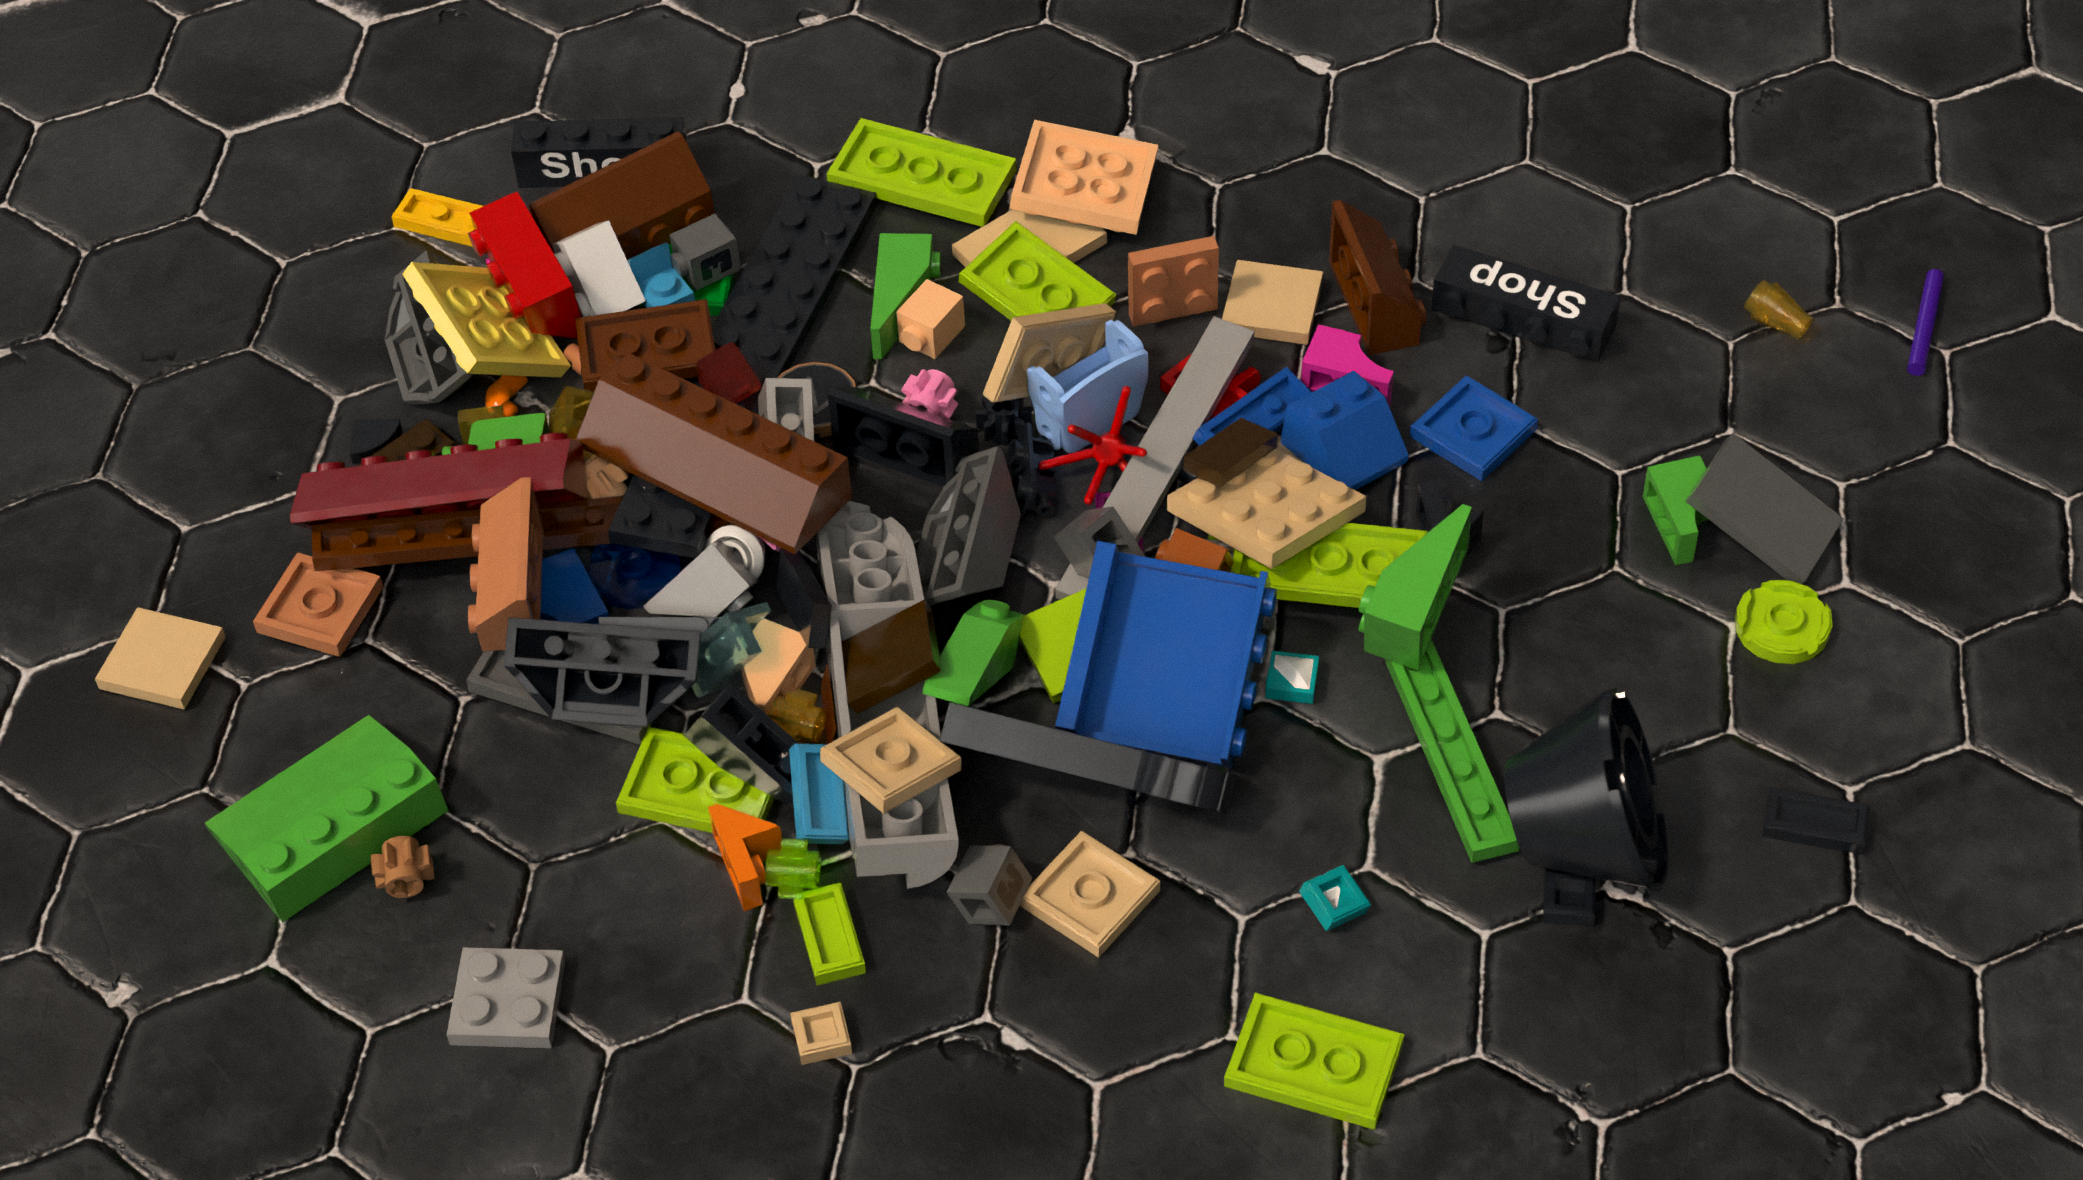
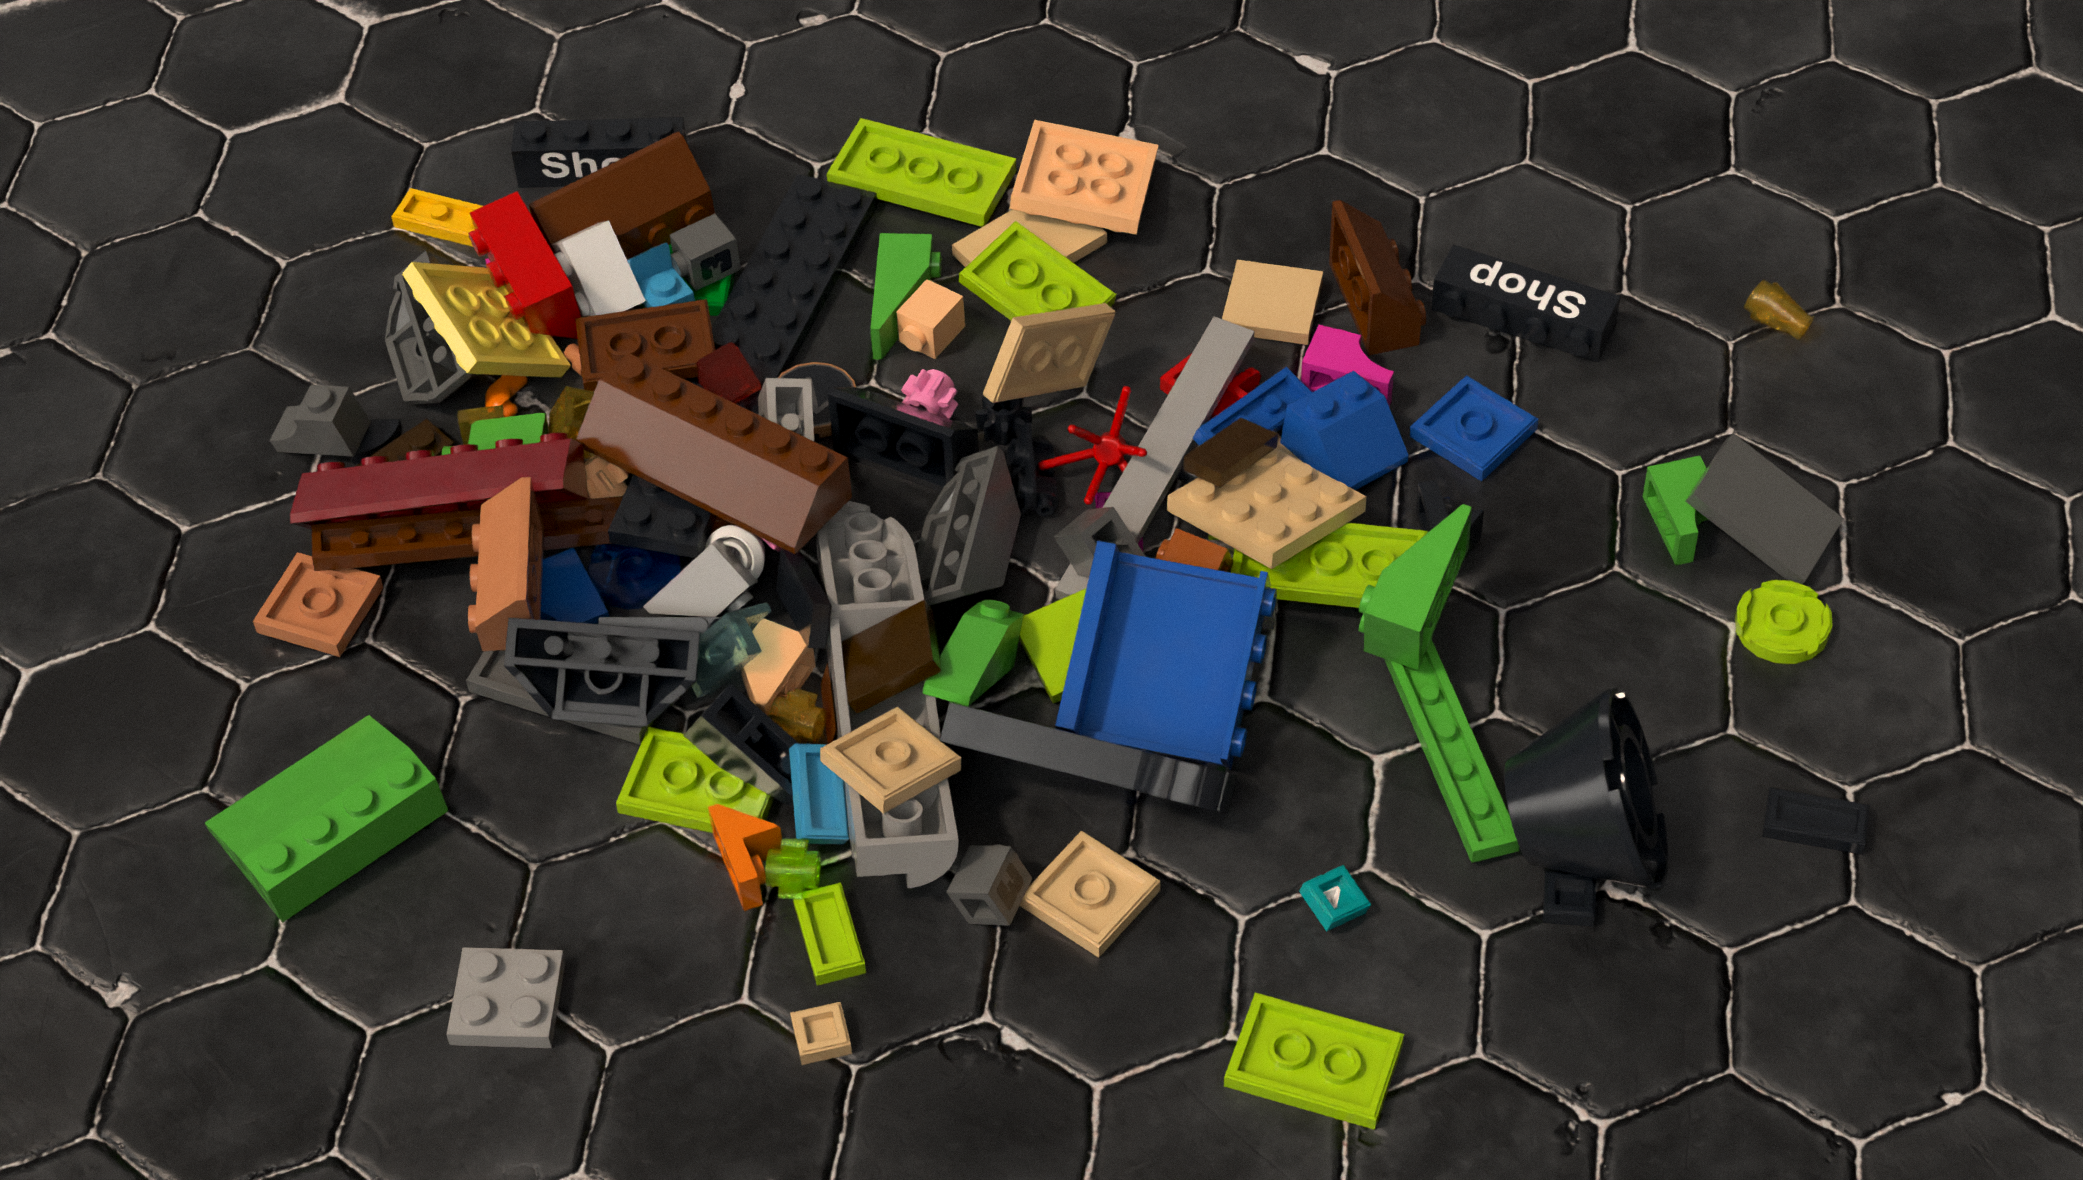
tan tile [95,607,226,710] -> none
medium nougat gear [371,836,434,898] -> none
light blue piece [1027,319,1148,453] -> none
nougat plate [1128,236,1219,327] -> none
teal tile [1265,651,1319,704] -> none
dark purple bar [1907,269,1944,376] -> none
none -> dark grey arch [270,385,371,457]

